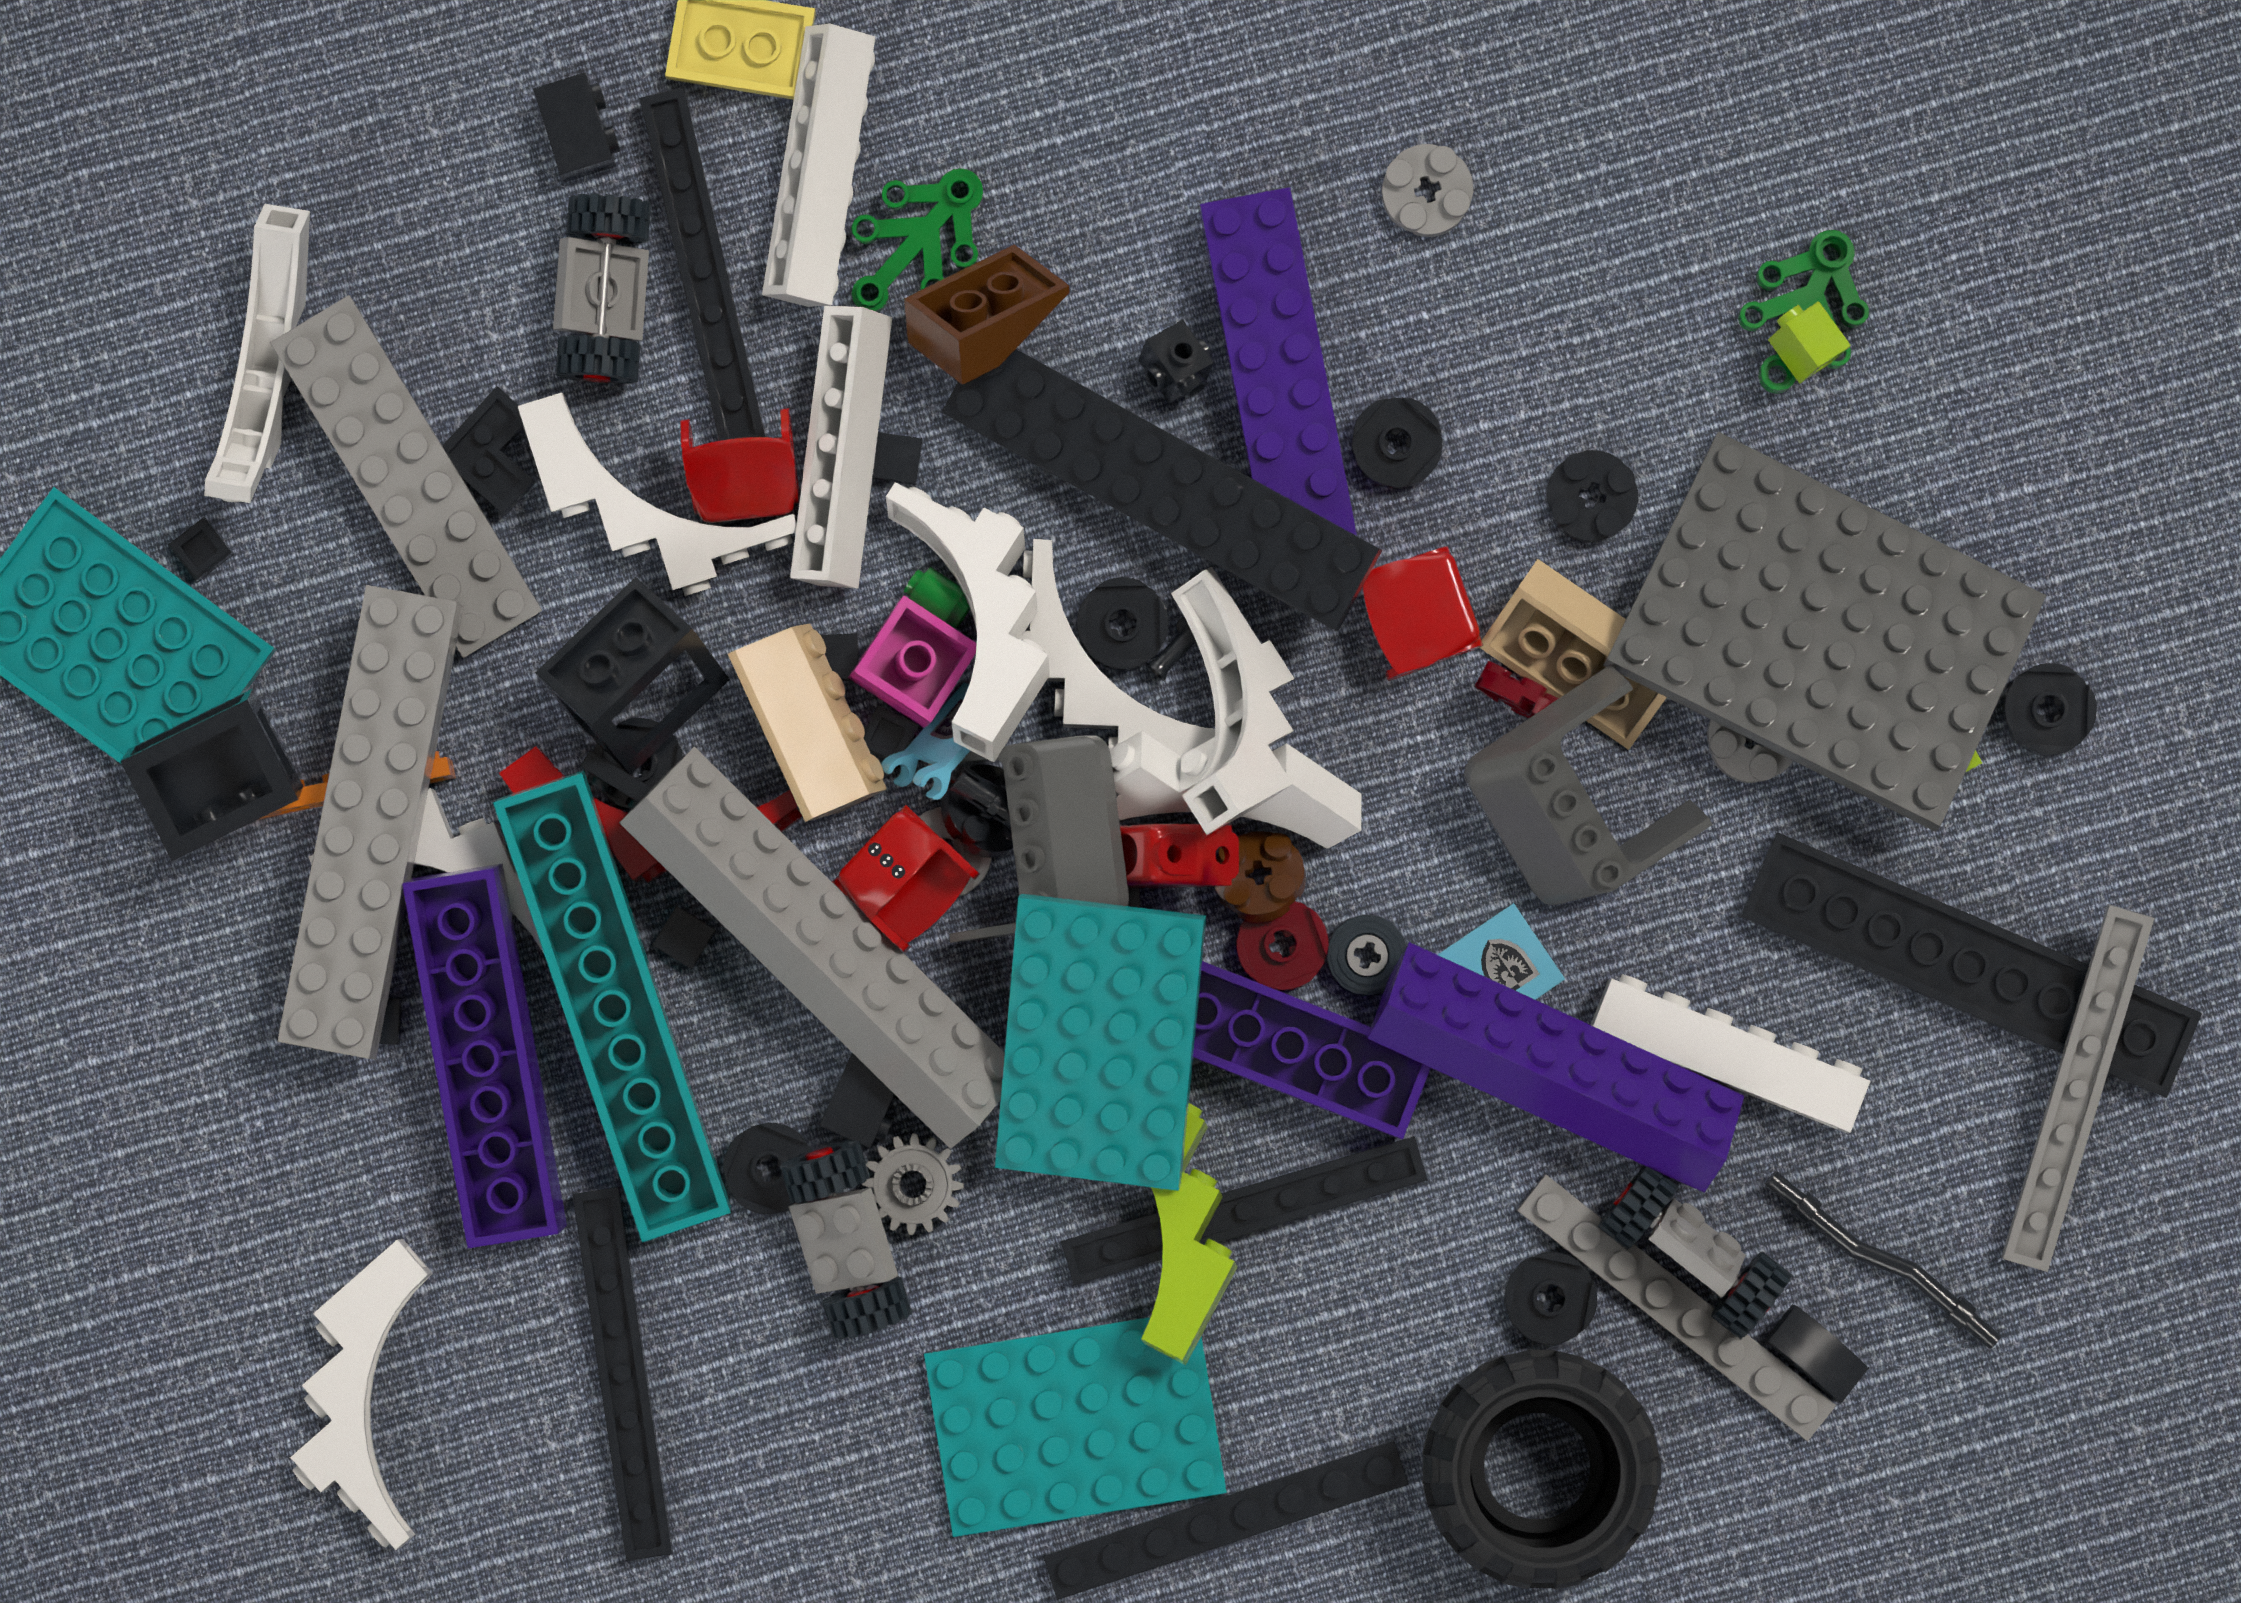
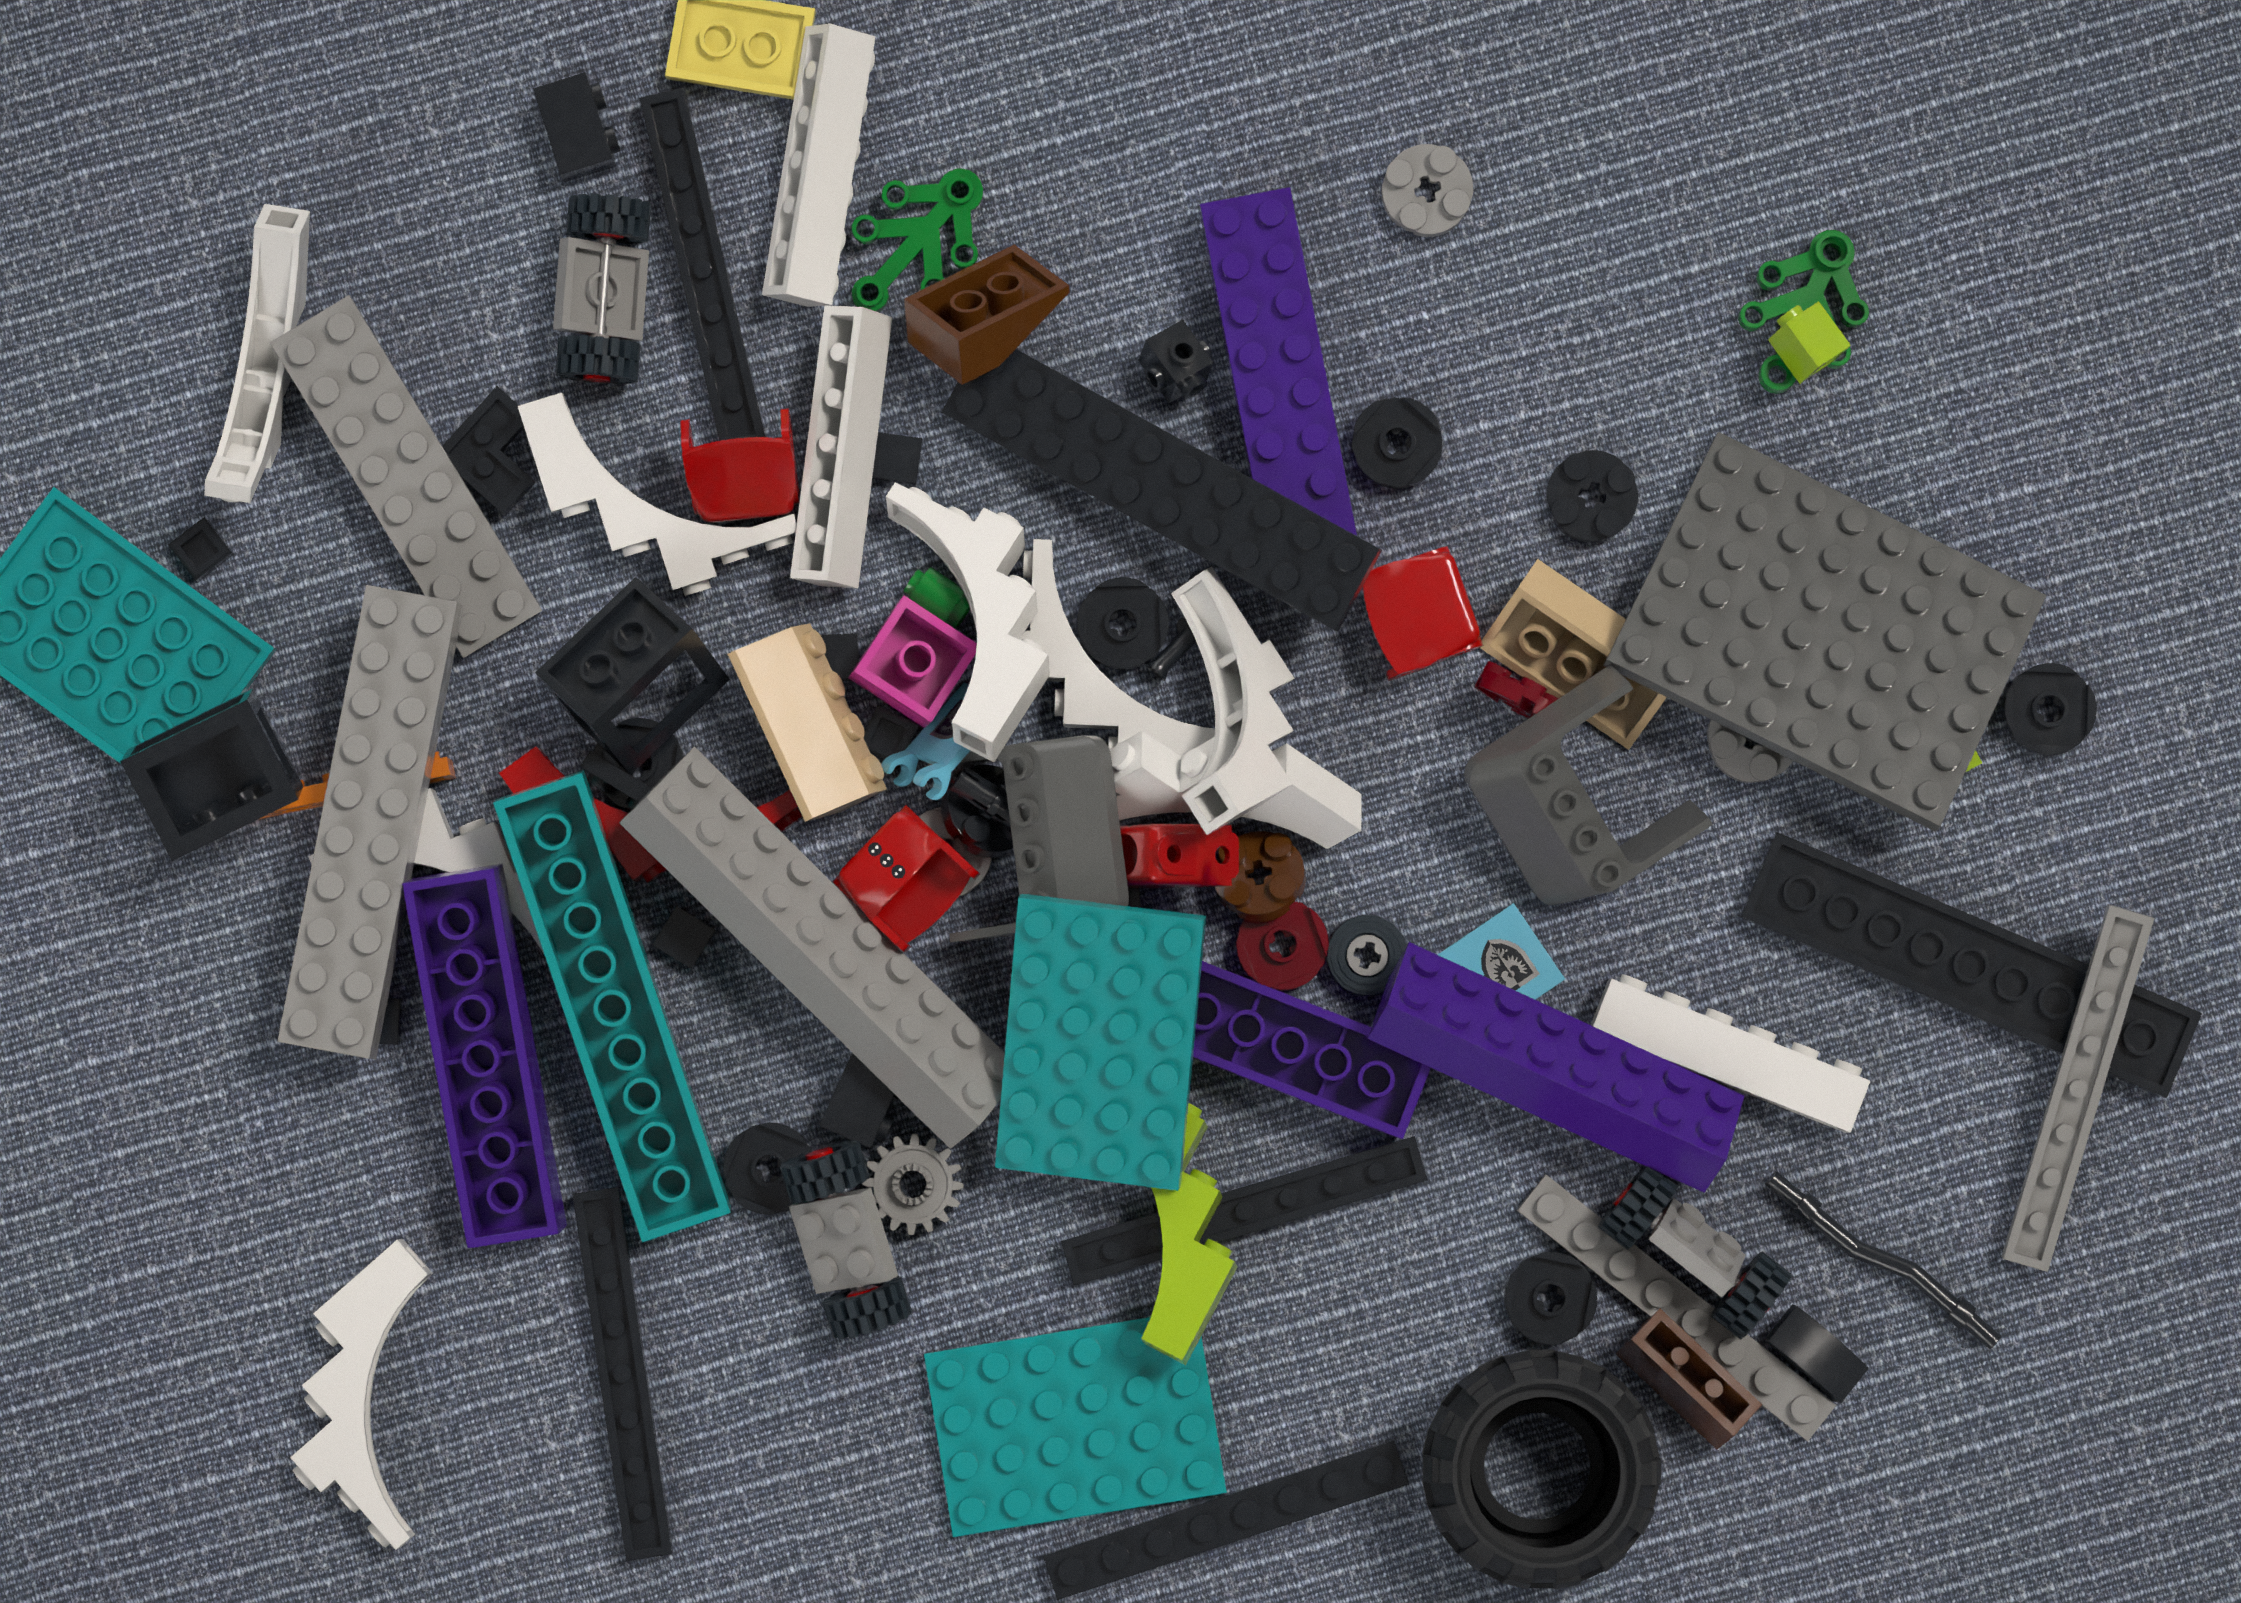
none -> reddish brown brick [1616,1308,1763,1450]

